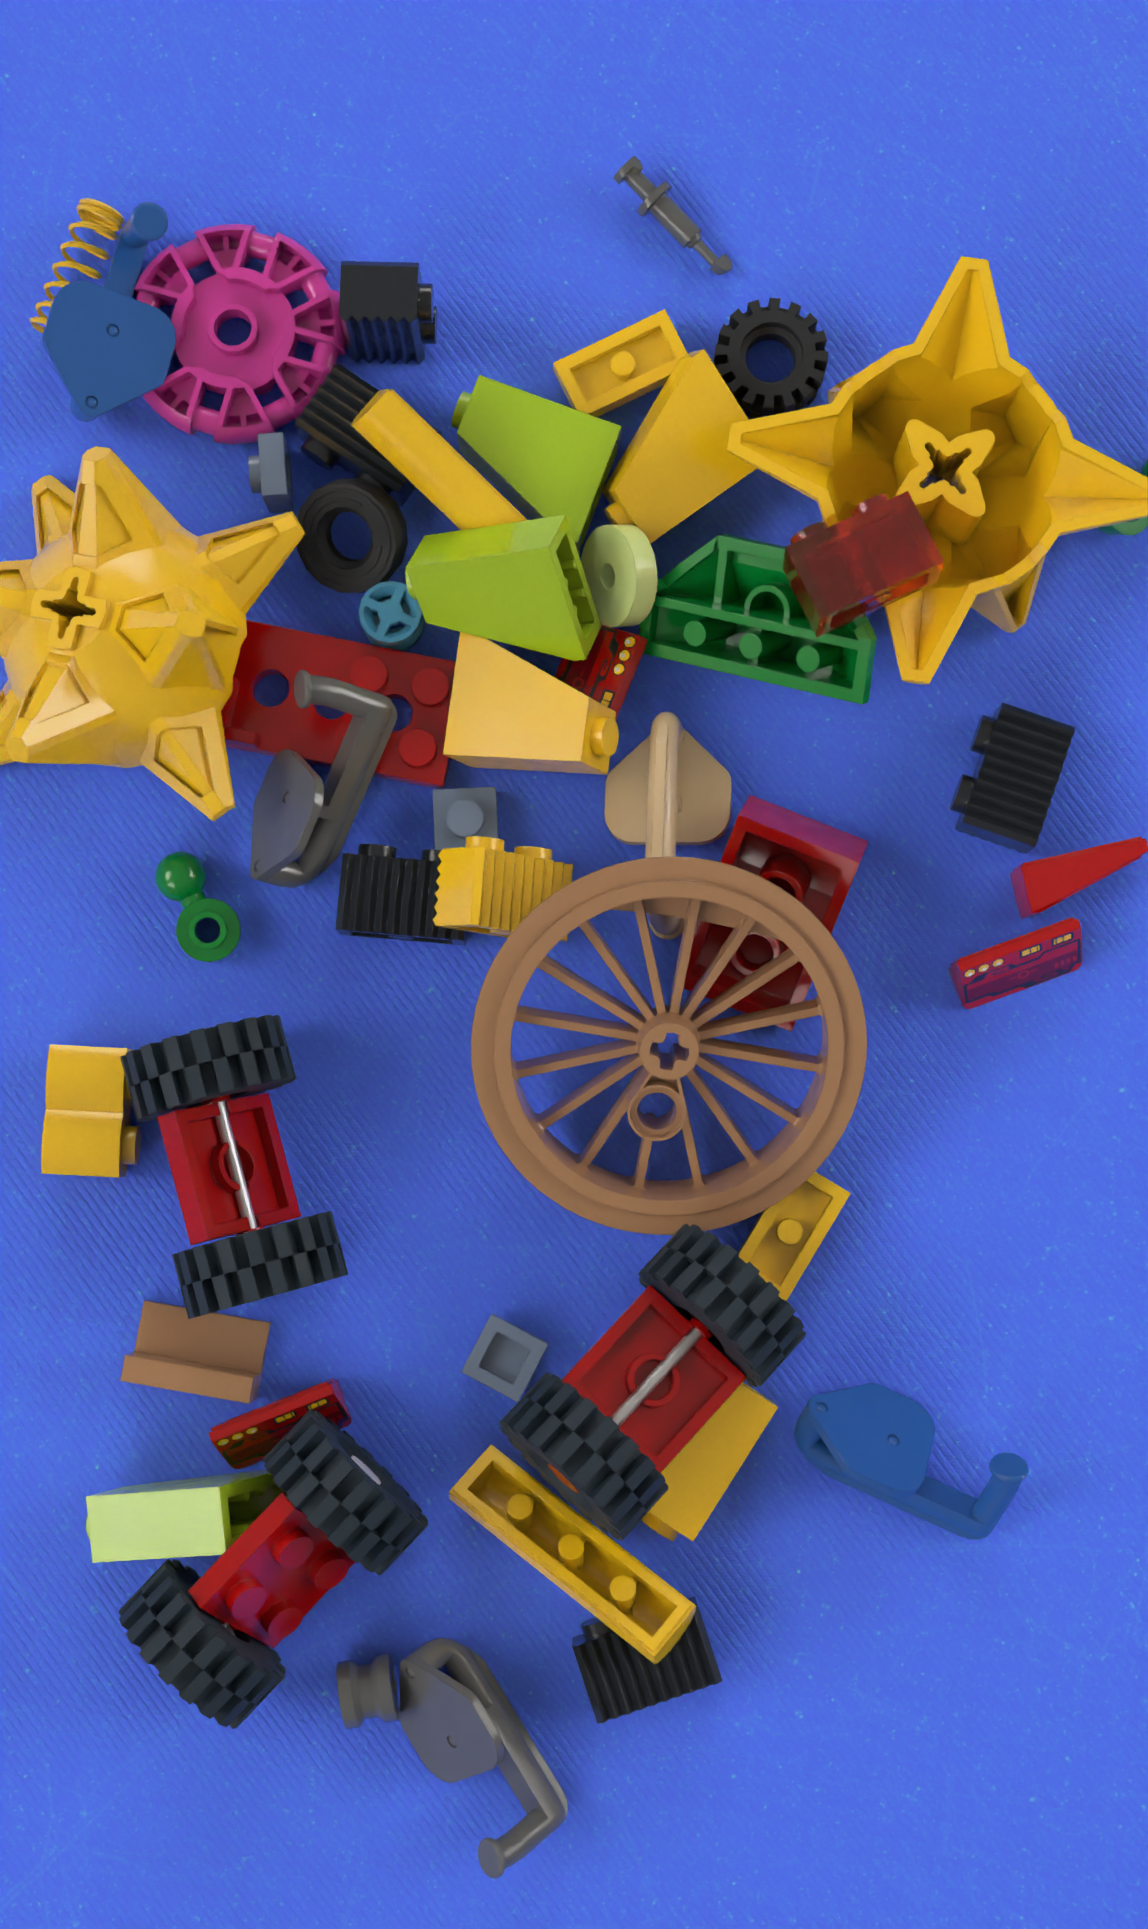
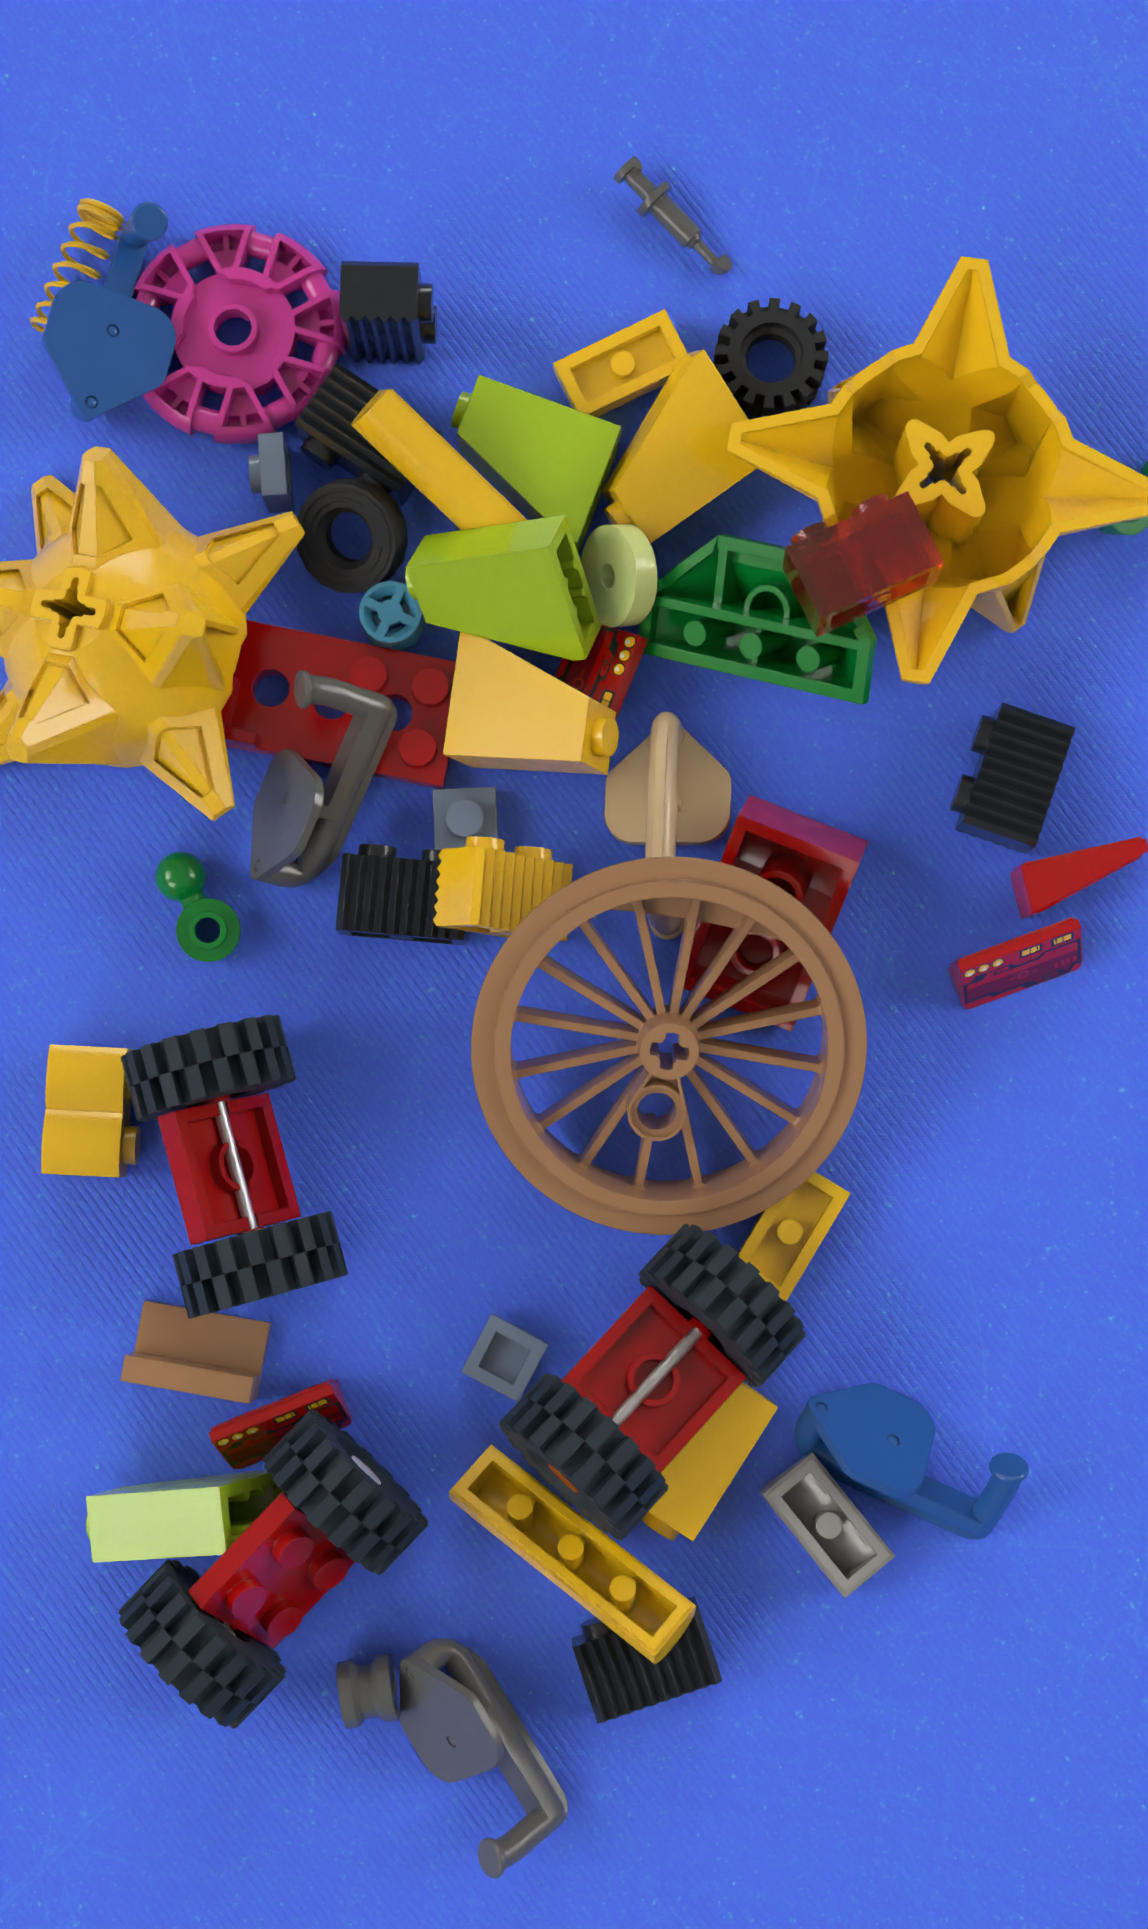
none -> light grey slope [758,1452,895,1598]

